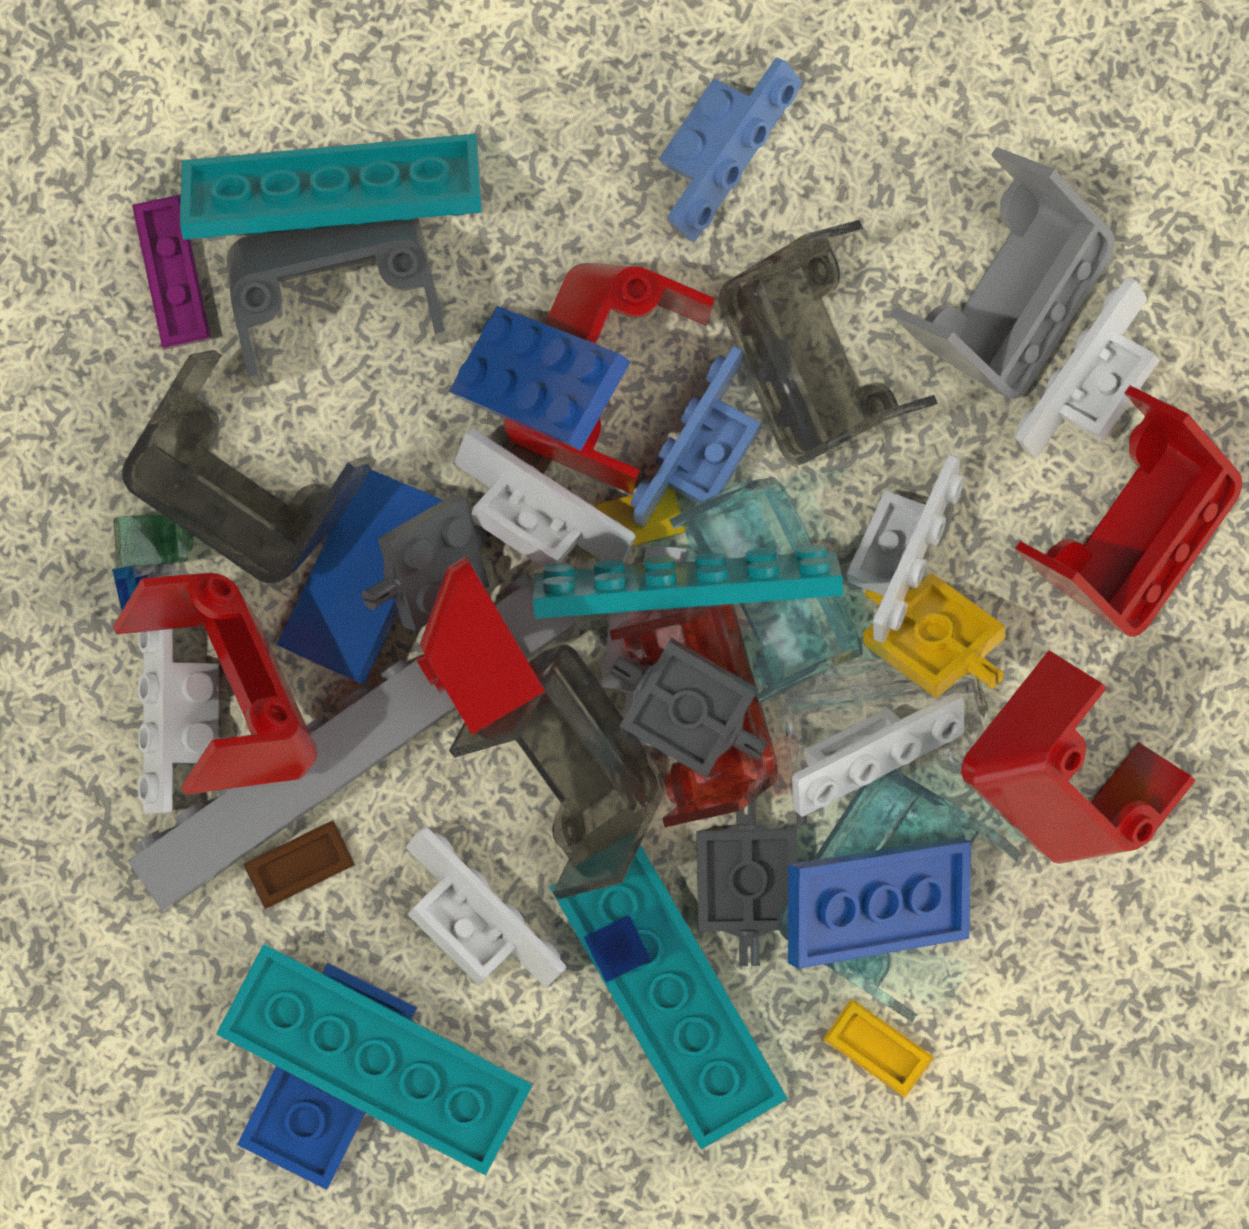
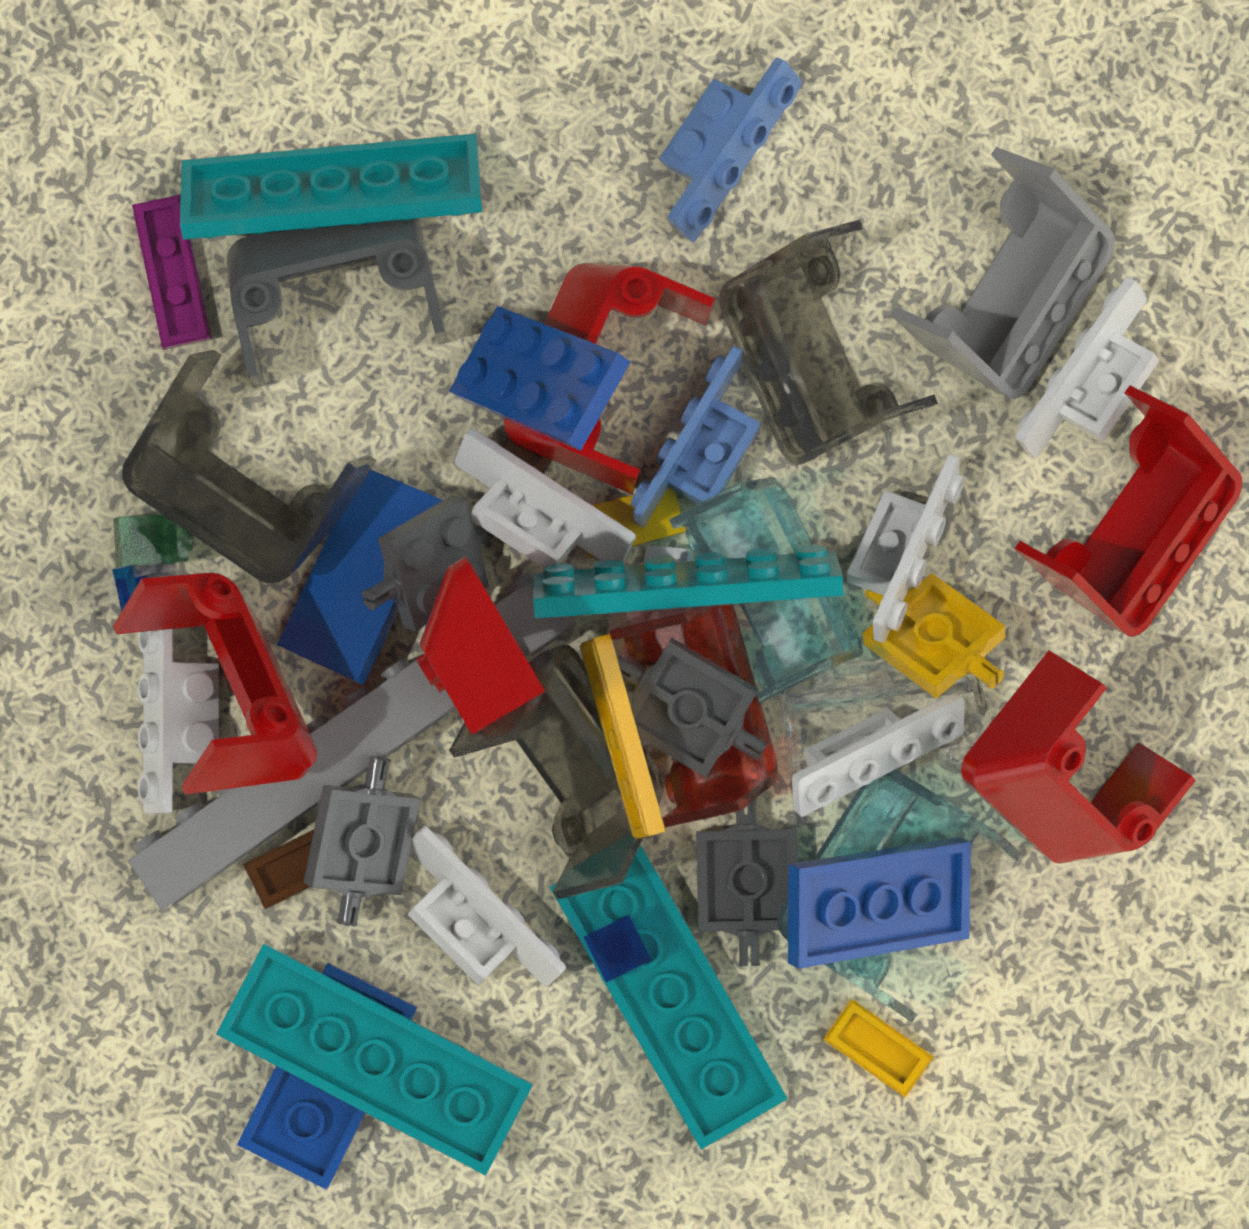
none -> dark grey plate [304,755,421,927]
none -> yellow tile [579,634,665,839]

